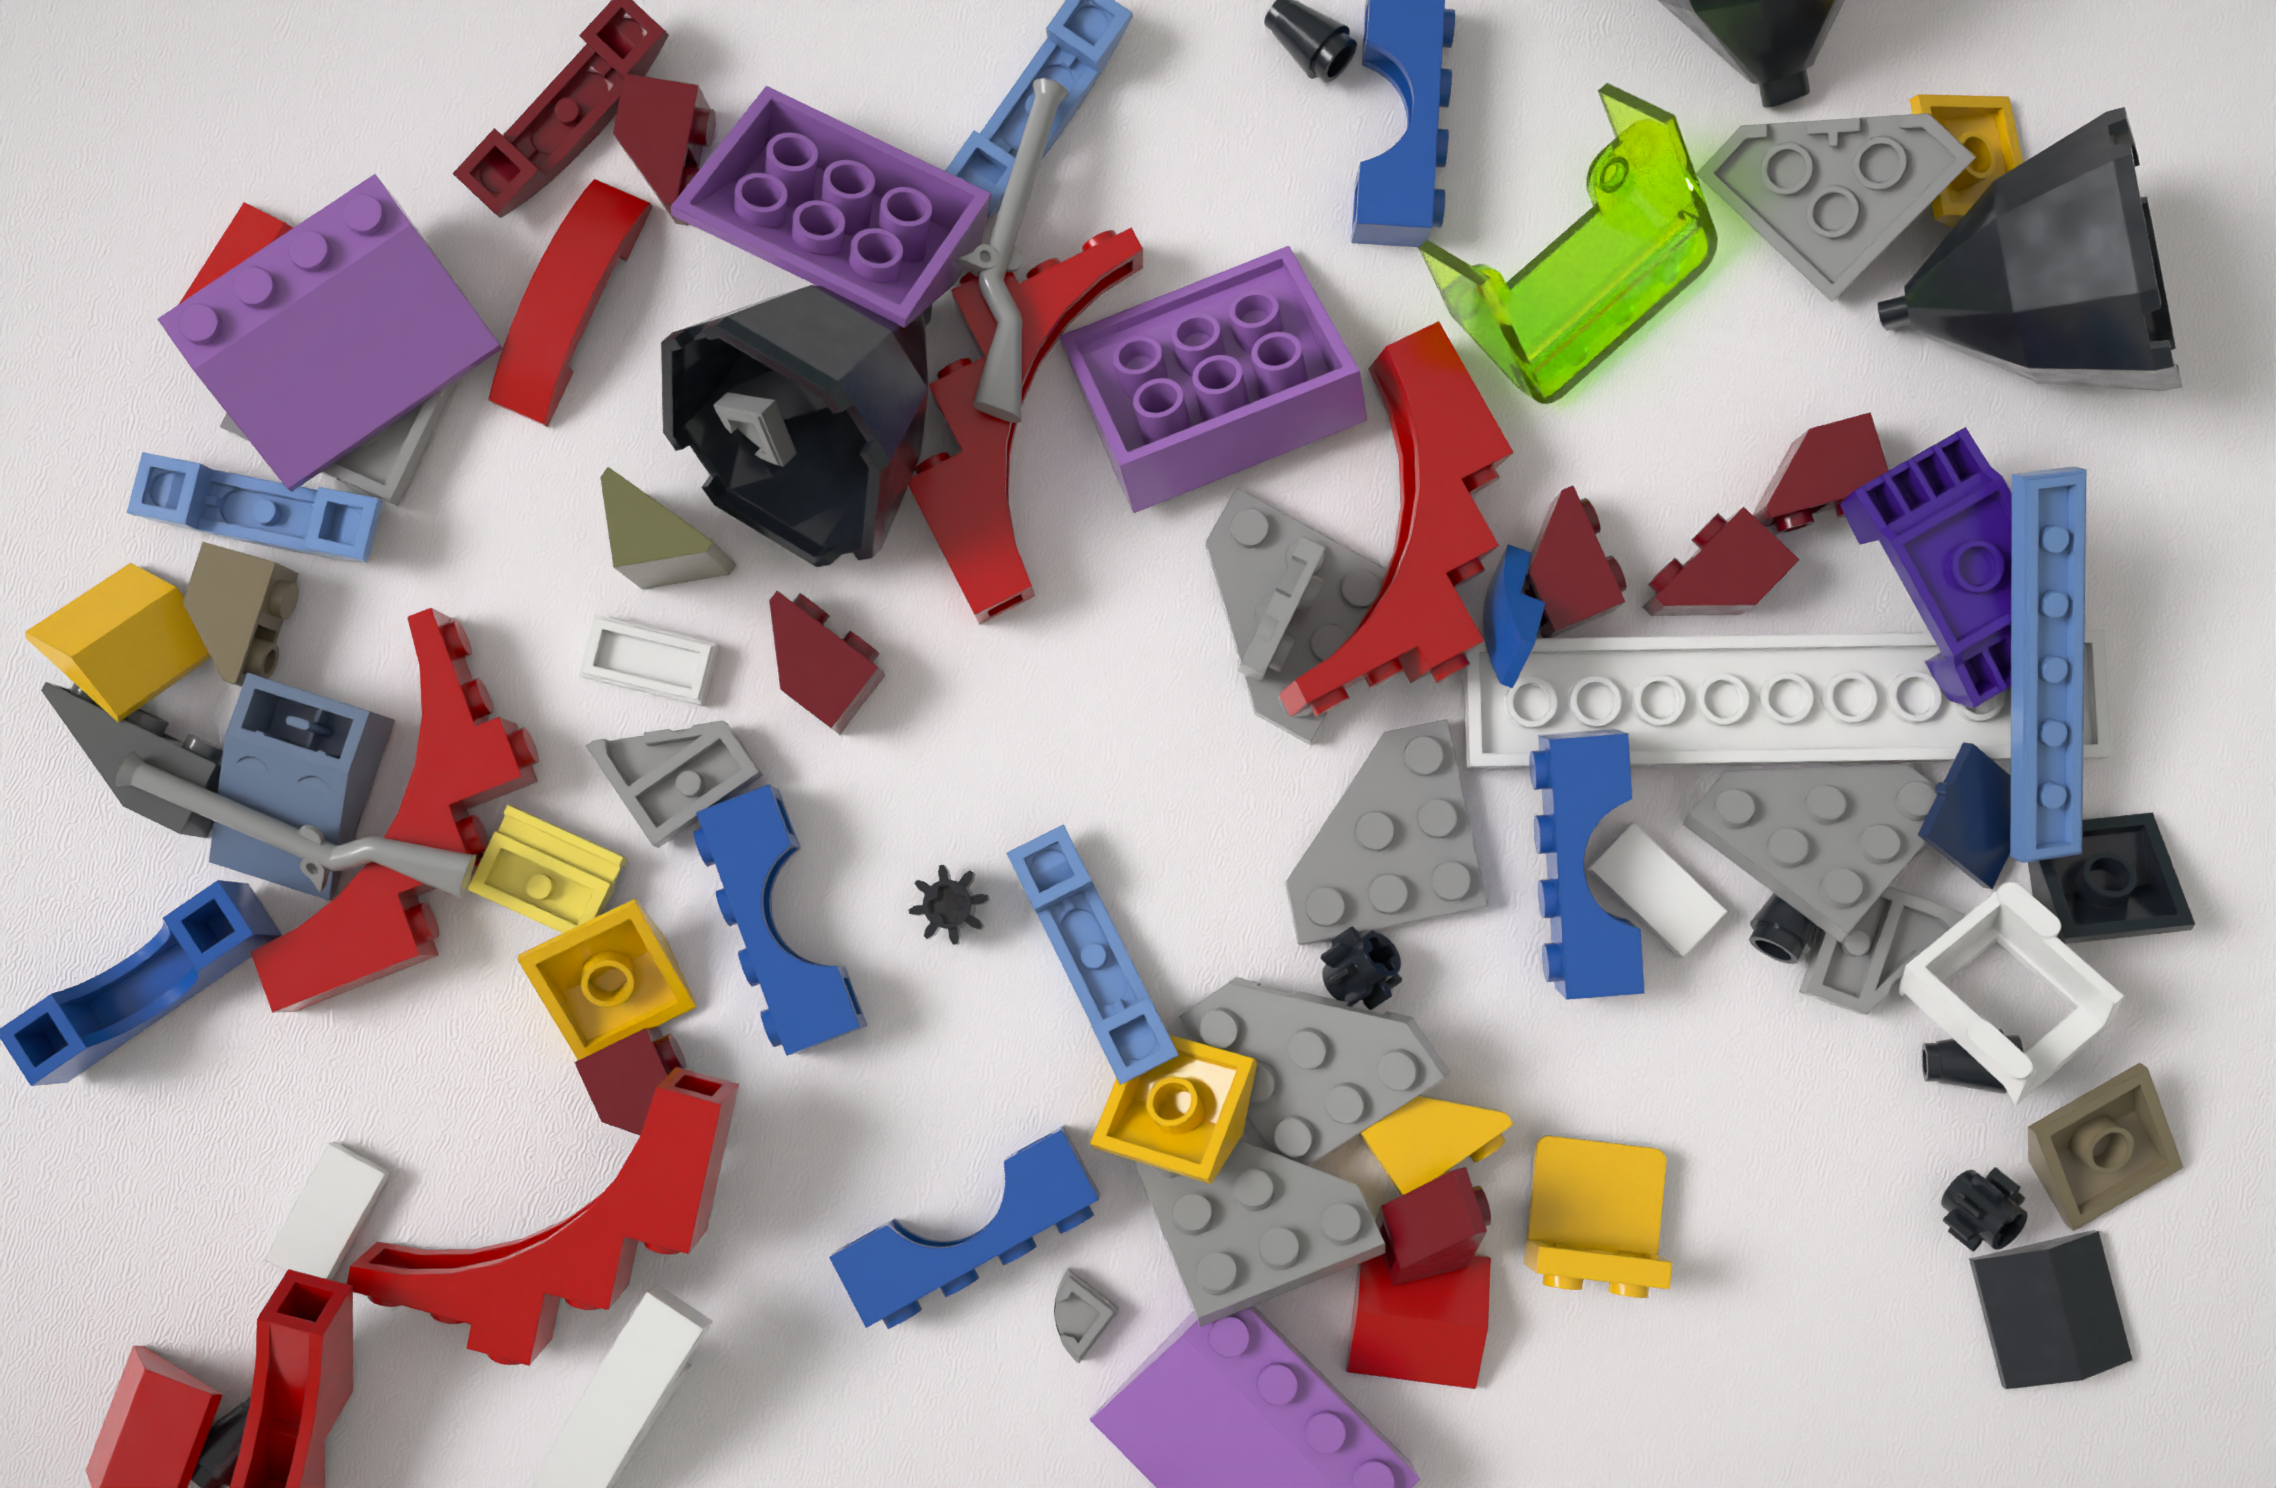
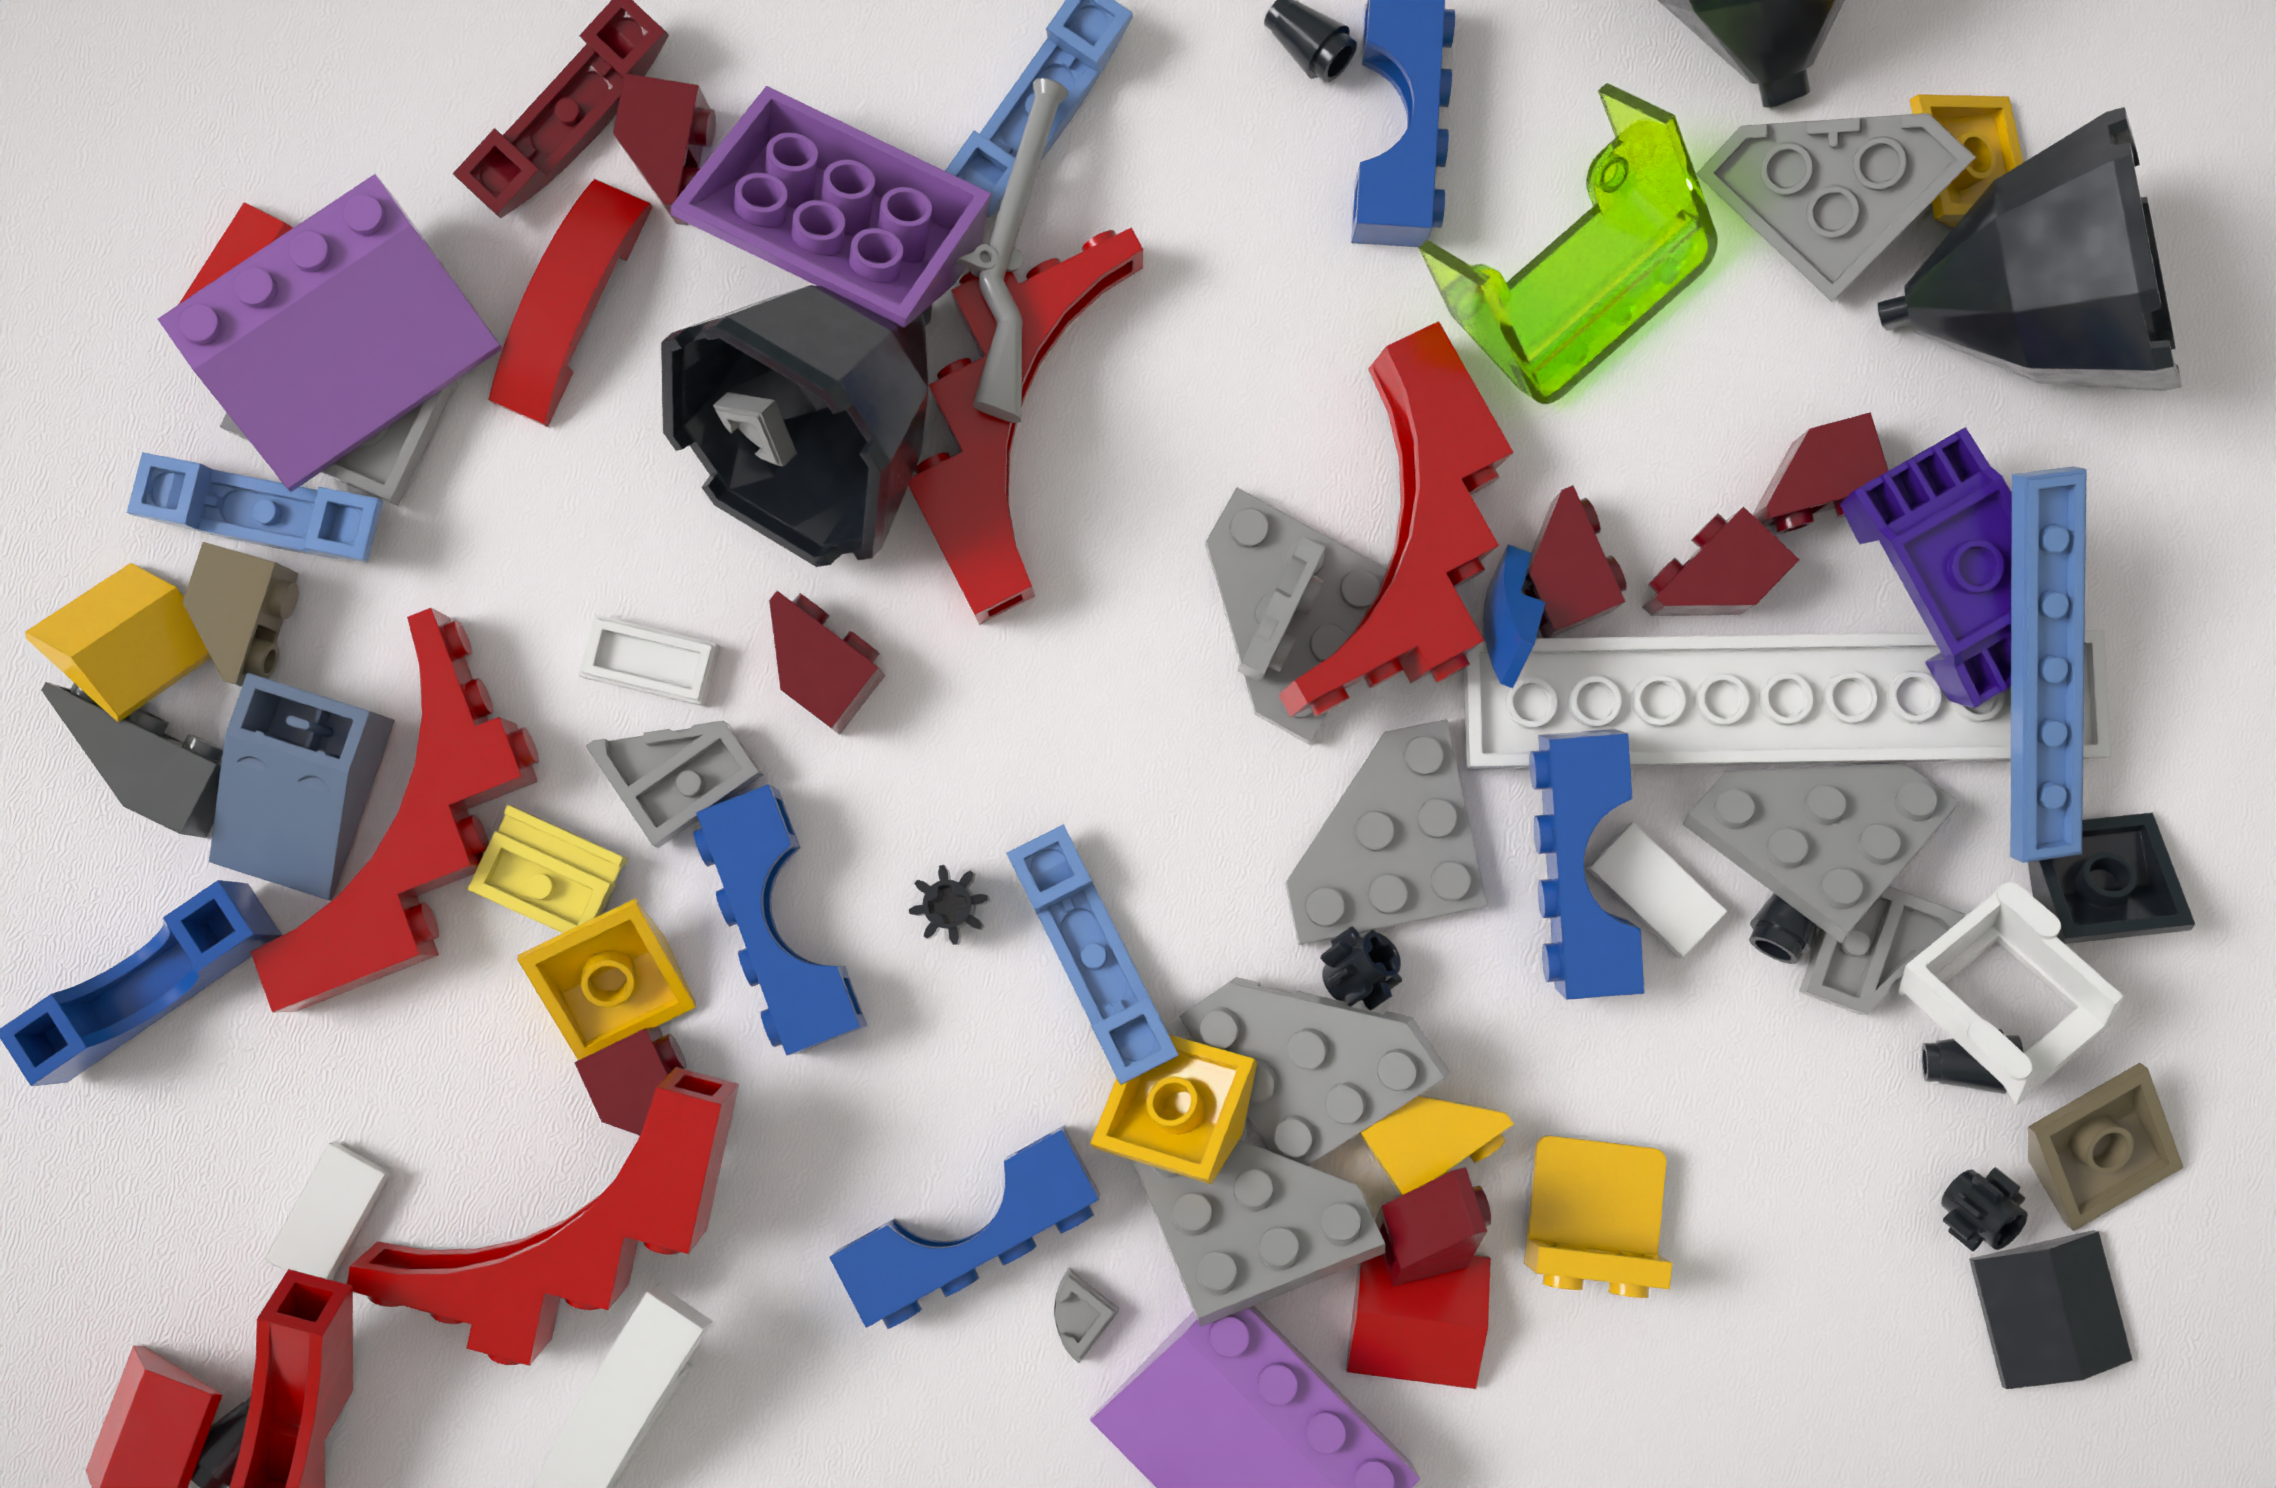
light grey piece [116,752,476,898] -> none
olive slope [600,467,736,589] -> none
medium lavender slope [1059,246,1367,513] -> none
dark blue piece [1918,742,2011,889] -> none

